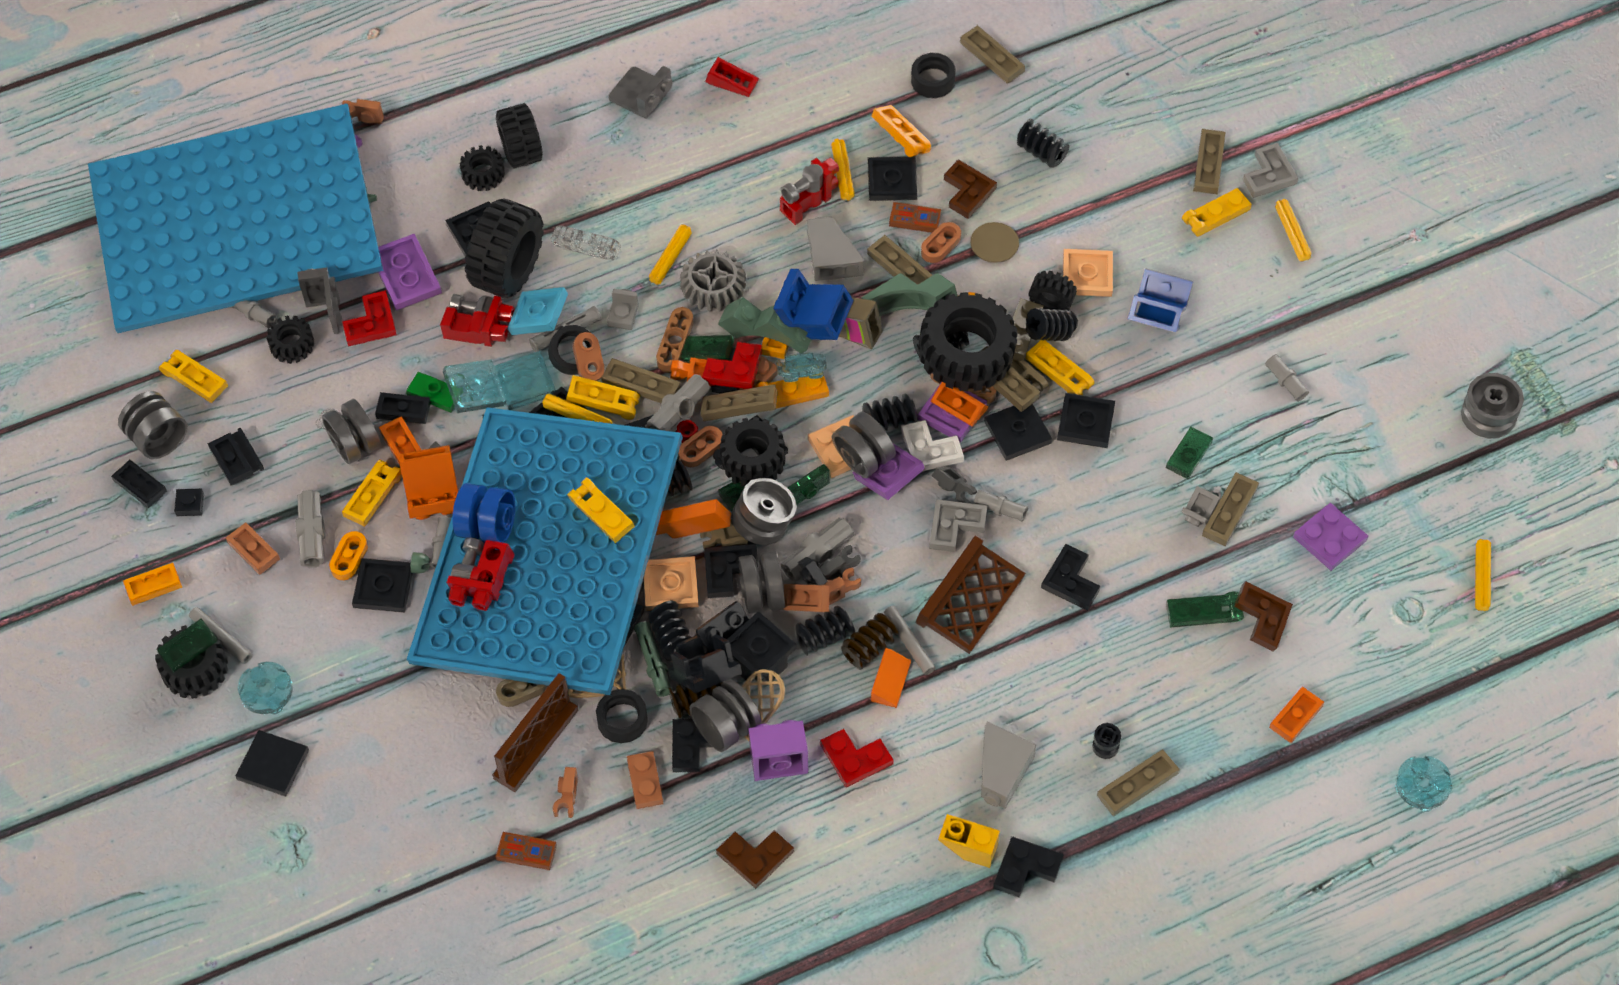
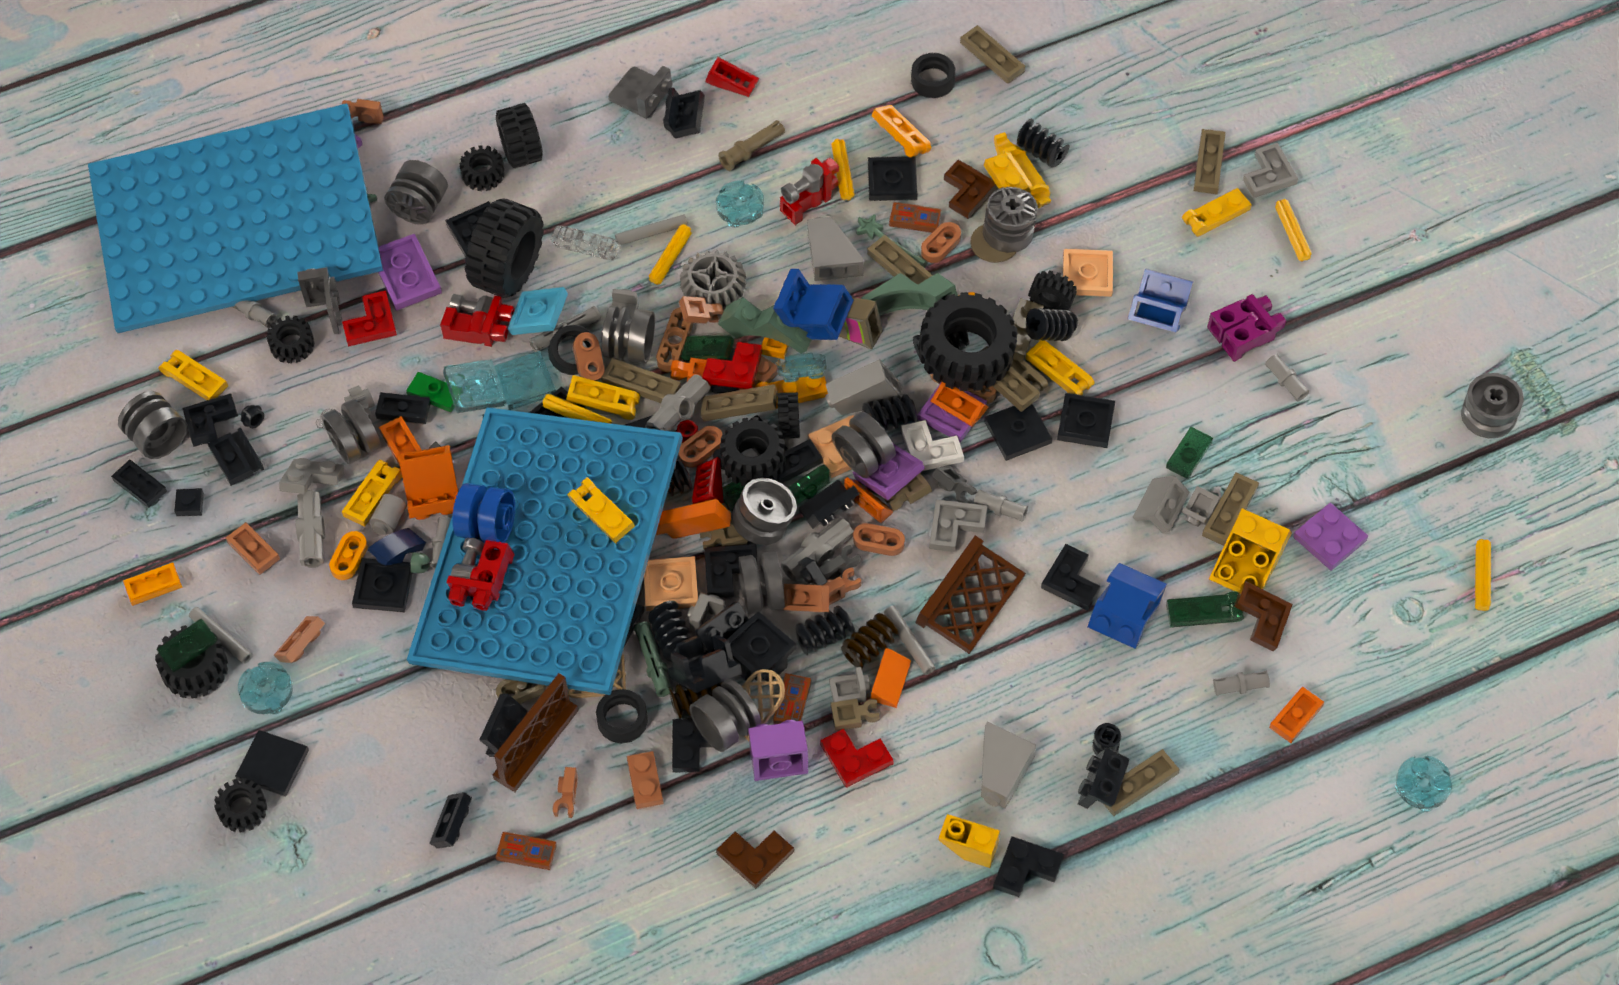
none -> black plate [182,393,238,447]
none -> black tyre [214,778,267,832]
none -> black plate [241,405,265,428]
none -> nougat plate [274,616,325,663]
none -> light grey plate [279,458,344,494]
none -> light grey gear [344,385,375,415]
none -> dark blue slope [368,528,427,566]
none -> light grey brick [369,494,406,535]
none -> flat silver wheel [384,160,448,224]
none -> black plate [429,792,472,849]
none -> black bracket [479,694,528,757]
none -> flat silver wheel [601,305,655,363]
none -> light grey piece [615,214,688,246]
none -> black bracket [663,88,705,139]
none -> nougat plate [679,296,724,324]
none -> light grey bracket [687,594,726,634]
none -> red slope [692,457,724,504]
none -> clear light blue plate [716,181,764,227]
none -> dark tan pin [718,120,785,171]
none -> dark orange tile [773,673,811,724]
none -> black plate [775,439,823,483]
none -> black tyre [777,392,800,439]
none -> black bracket [799,480,860,529]
none -> light grey slope [826,359,903,415]
none -> light grey bracket [829,667,870,703]
none -> dark tan plate [831,699,880,731]
none -> orange slope [844,477,893,523]
none -> nougat plate [853,523,905,556]
none -> sand green piece [857,214,928,268]
none -> dark tan plate [884,473,932,511]
none -> flat silver wheel [983,187,1038,253]
none -> yellow plate [984,132,1051,208]
none -> black bracket [1078,748,1129,809]
none -> blue piece [1087,563,1167,649]
none -> light grey panel [1133,476,1190,533]
none -> magenta hips [1207,294,1286,362]
none -> yellow slope [1209,508,1292,593]
none -> light grey pin [1213,670,1270,696]

